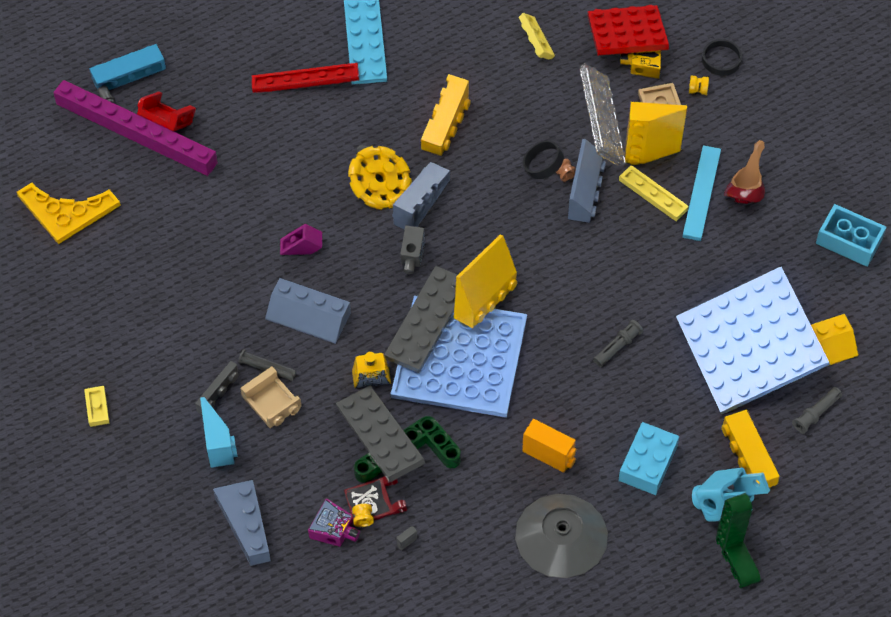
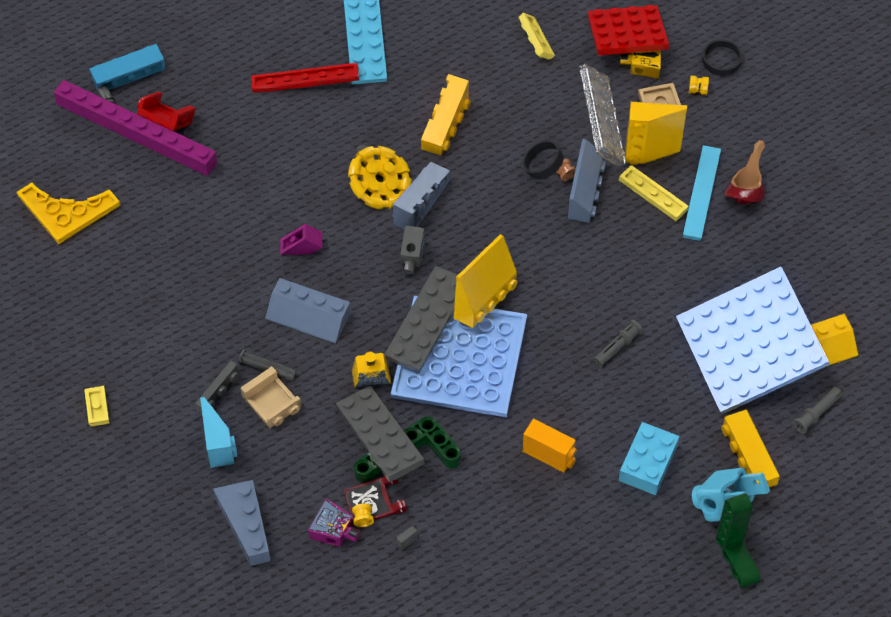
dark grey dish [515,494,608,578] -> none
medium azure brick [816,204,886,267] -> none

